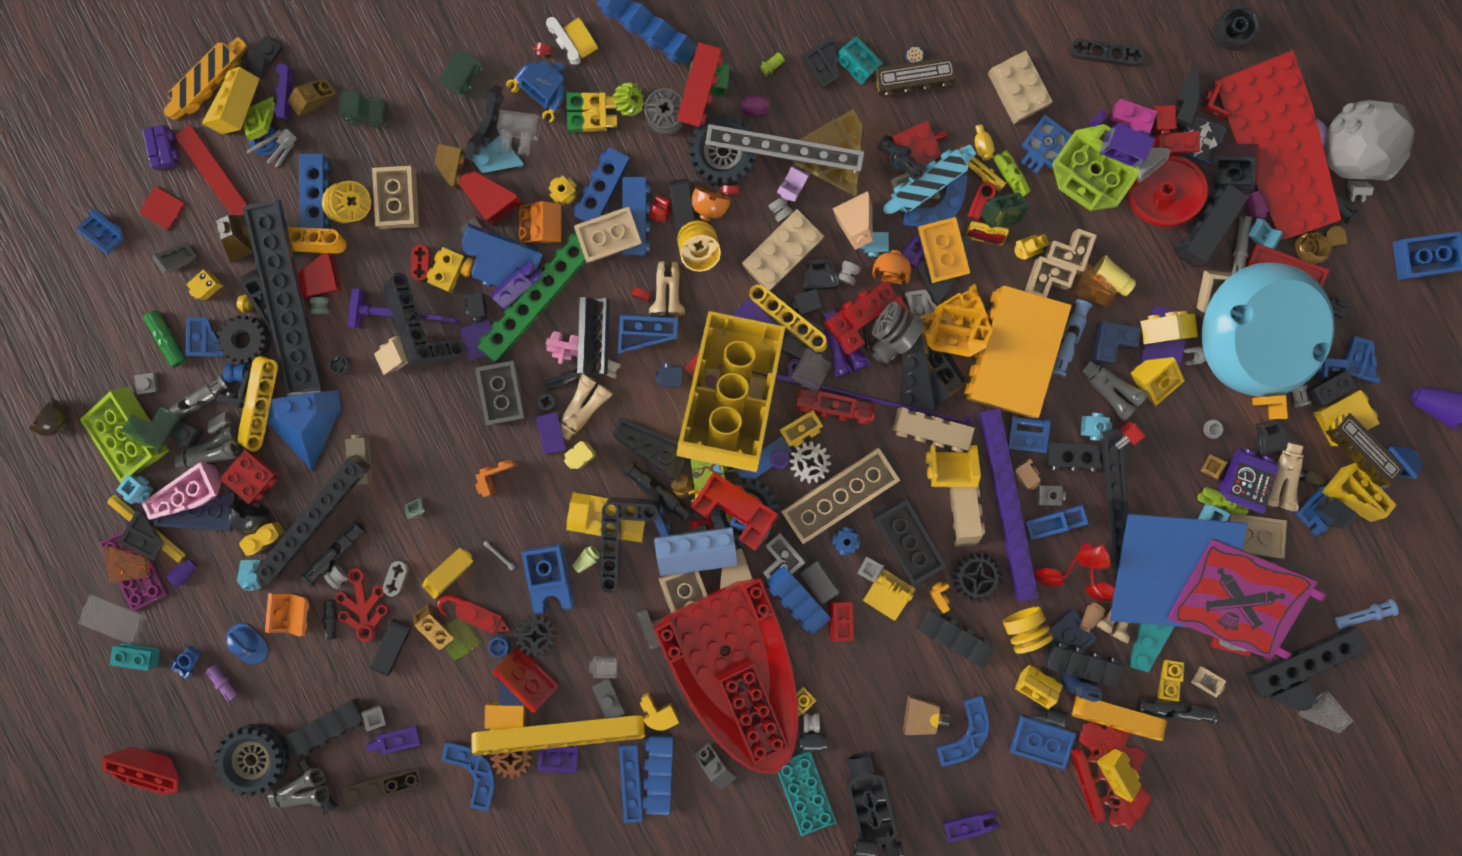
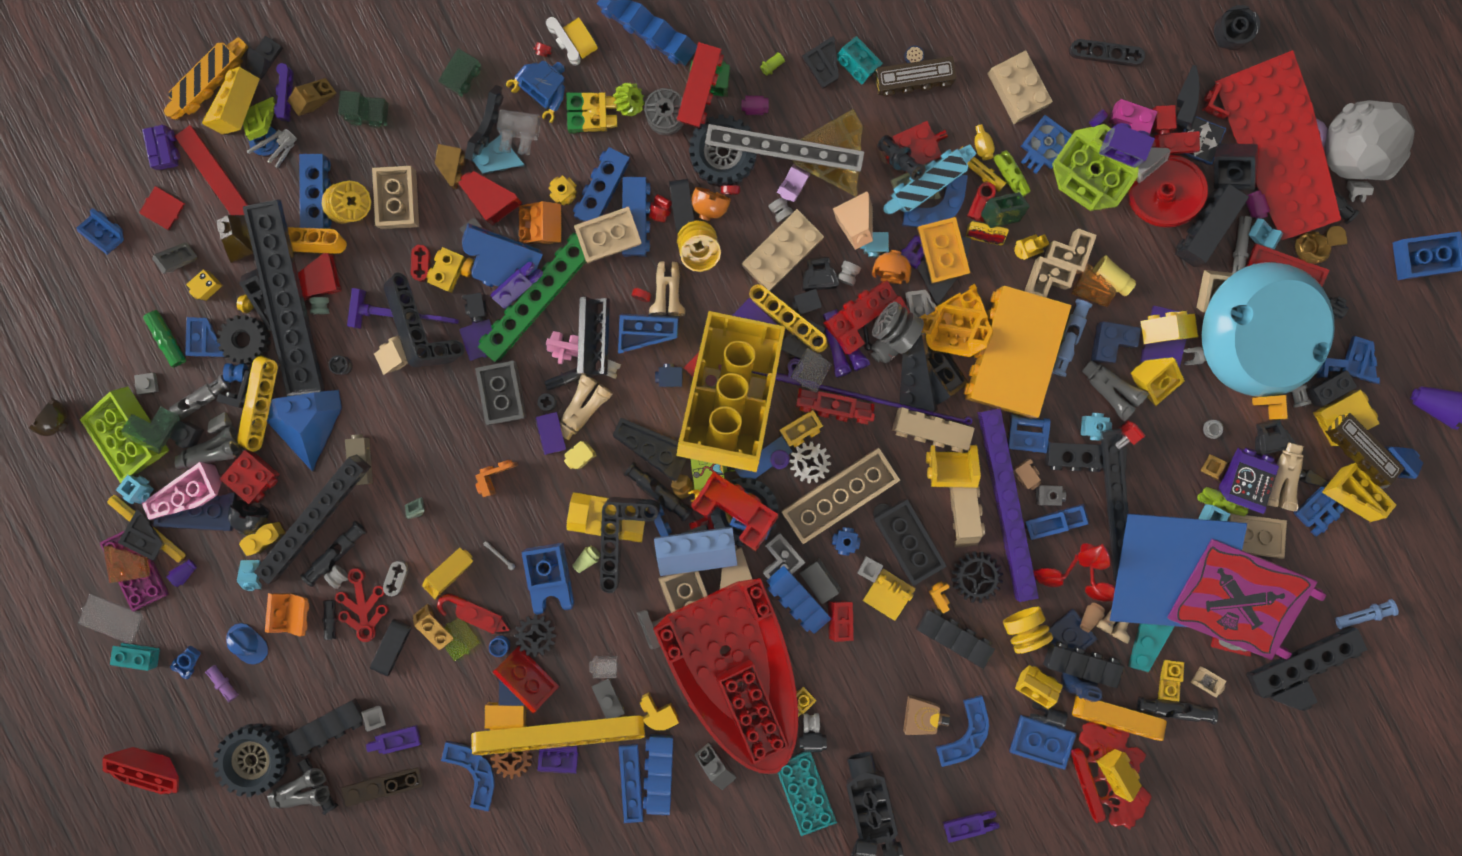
clear wing [1298,691,1353,733] -> none
black slope [1313,497,1359,529] -> none

